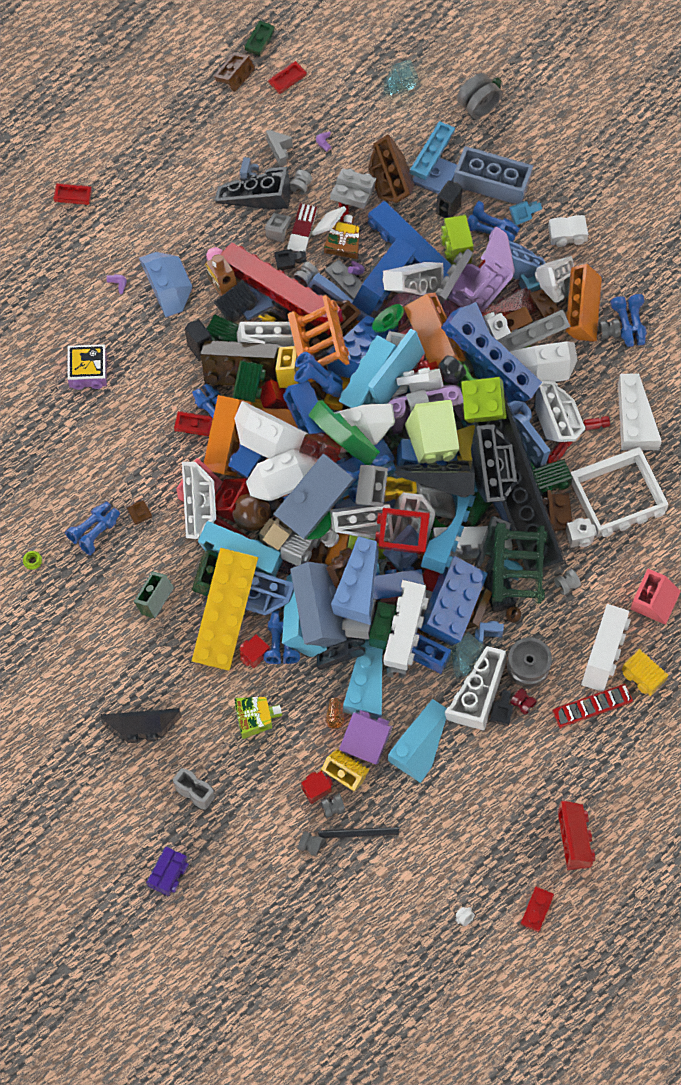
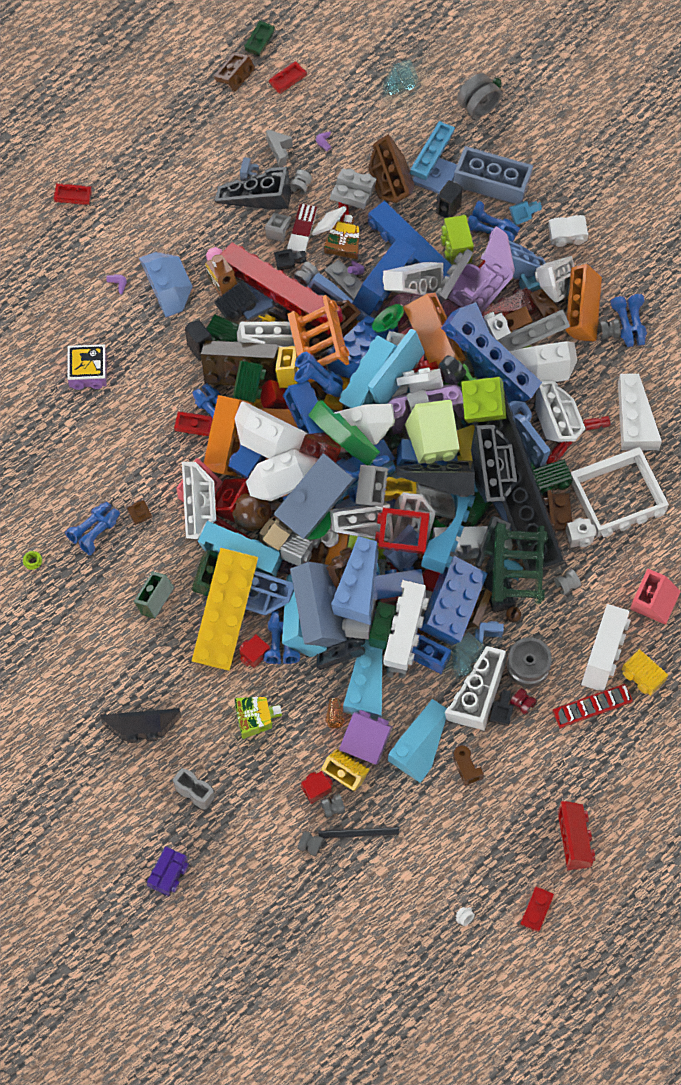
none -> reddish brown leg [453,745,484,786]

